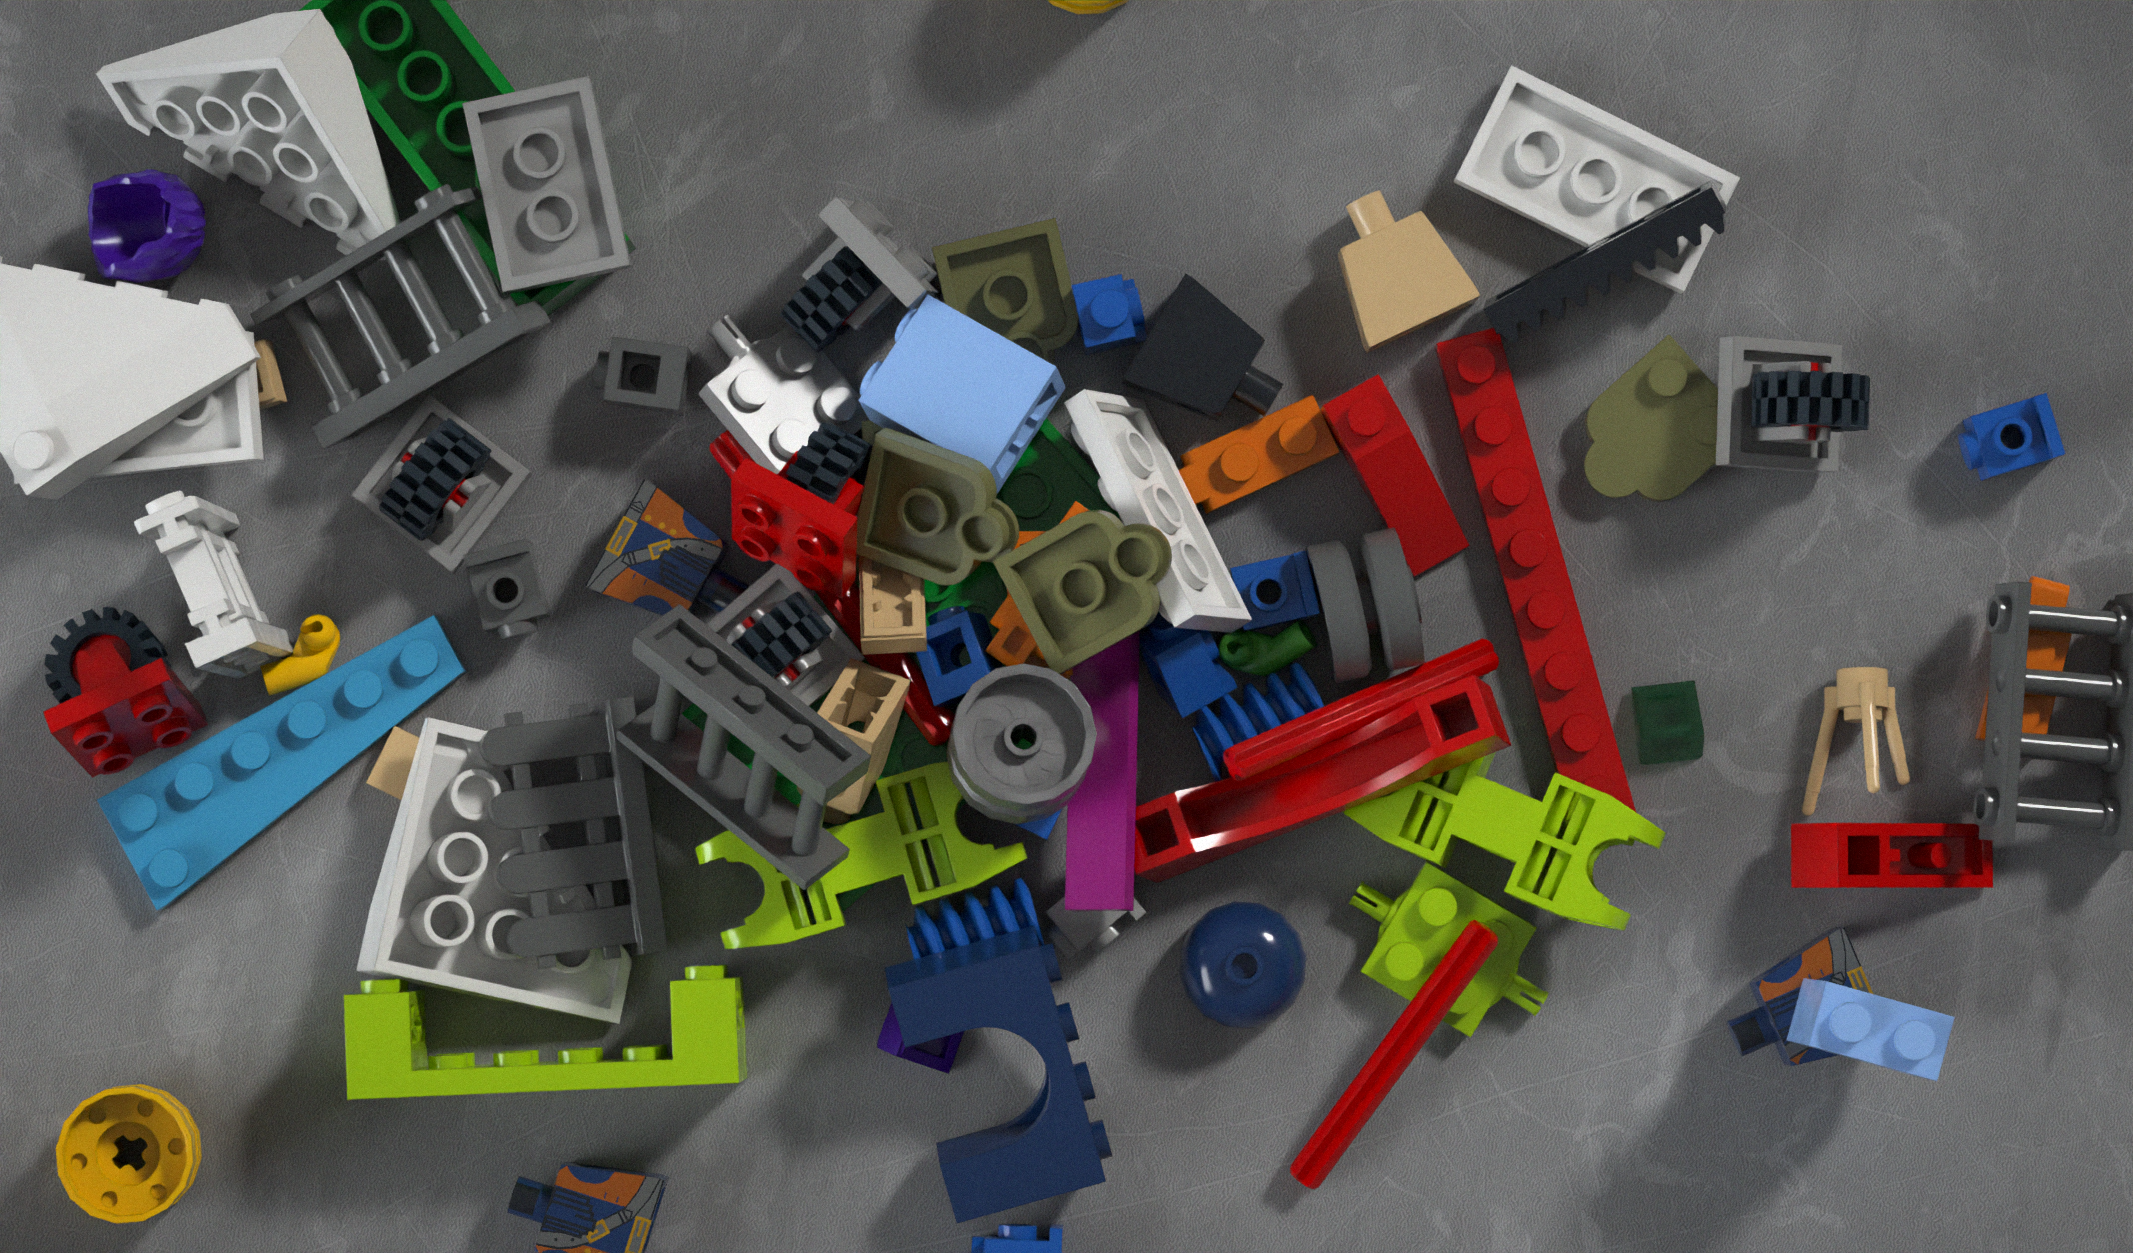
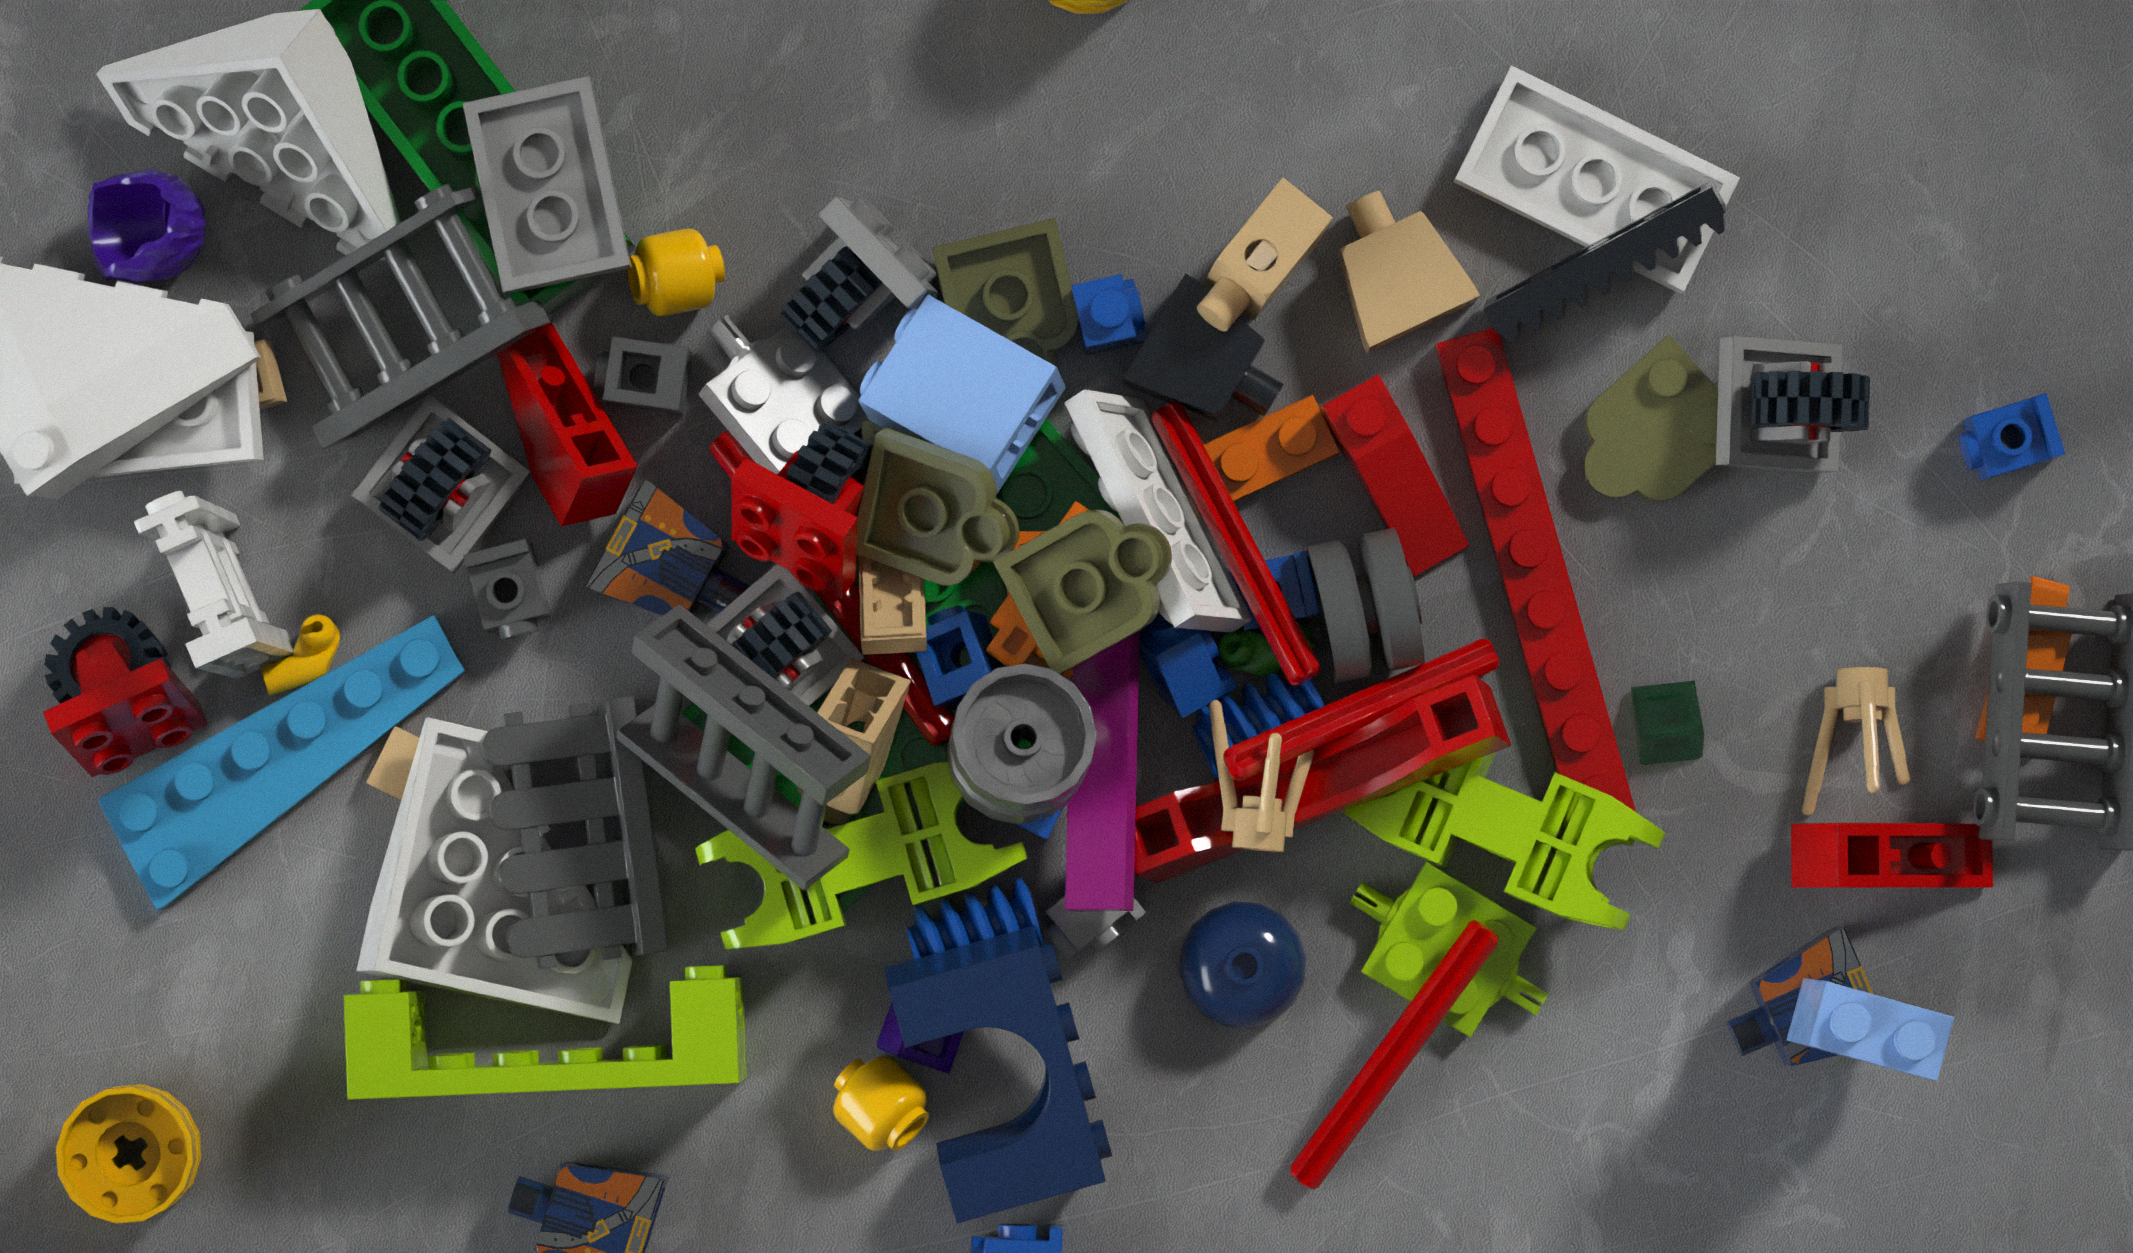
none -> red slope [497,322,638,527]
none -> yellow head [627,228,725,316]
none -> yellow head [833,1056,929,1151]
none -> red axle [1151,402,1320,686]
none -> tan torso [1197,178,1333,331]
none -> tan plant [1209,700,1314,852]

